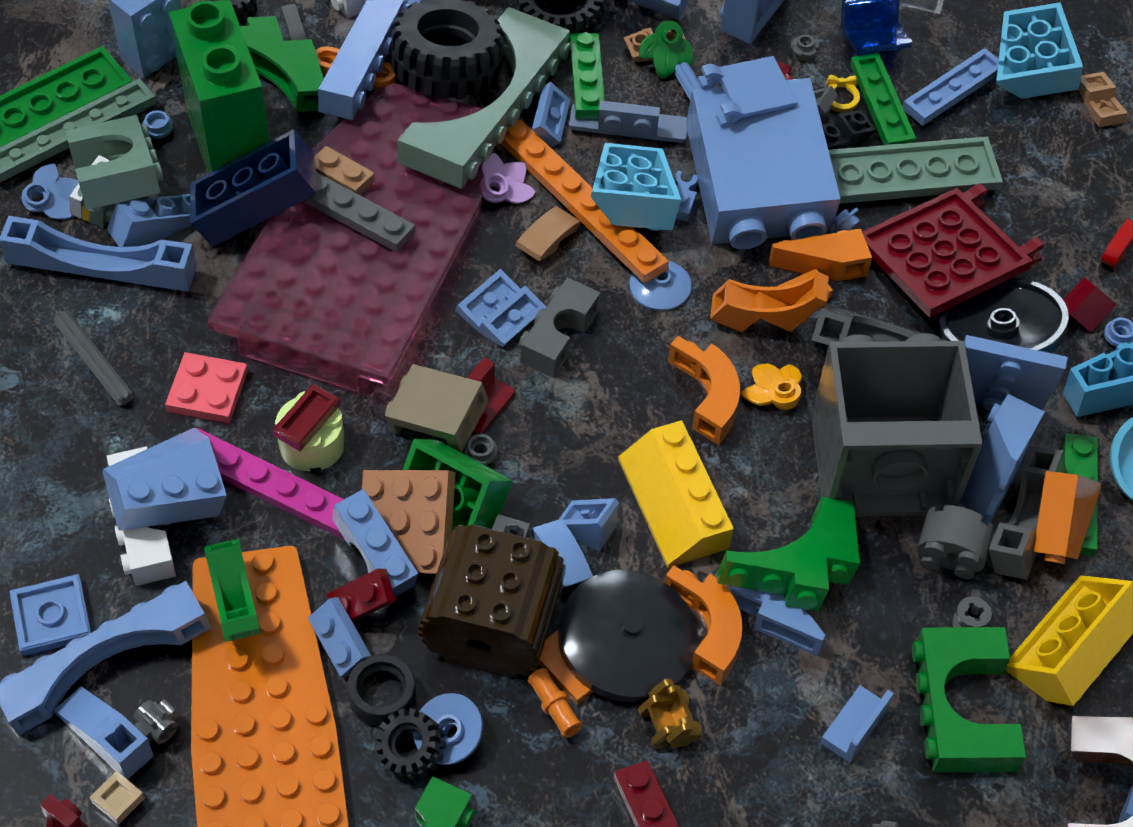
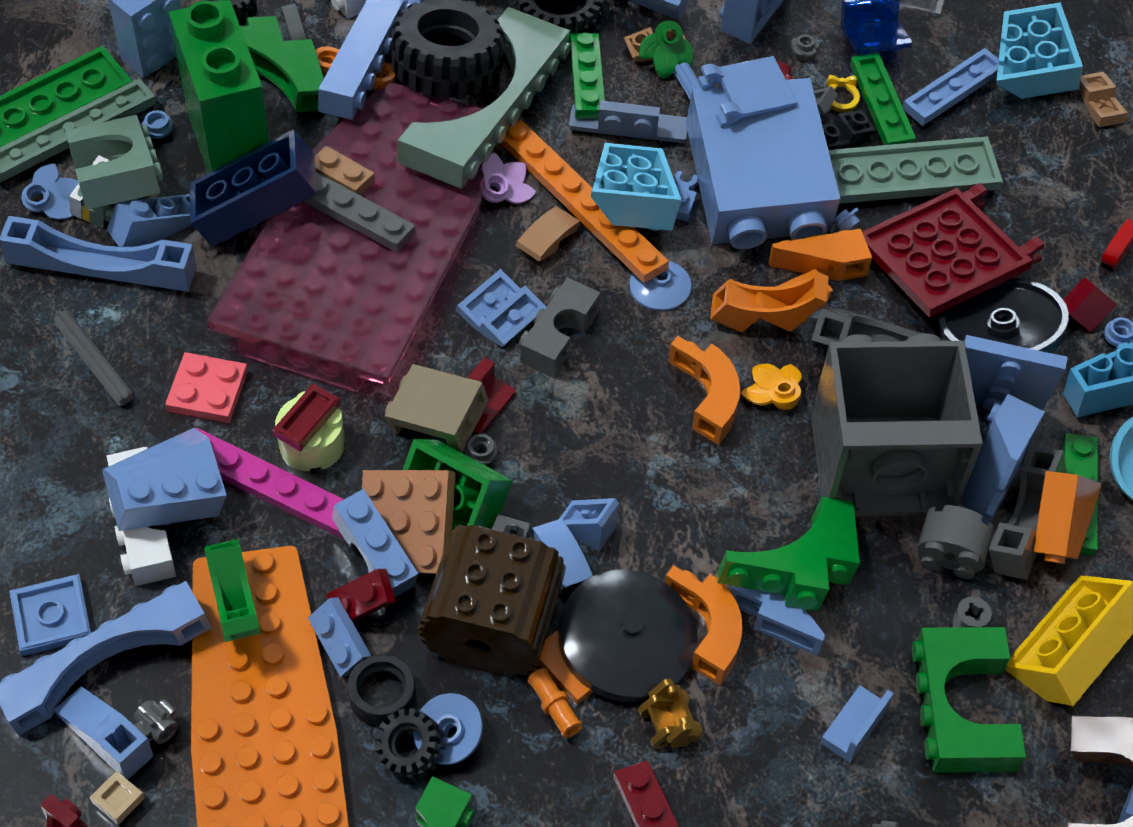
medium blue plate [532,82,571,147] -> none
yellow slope [618,420,734,568] -> none

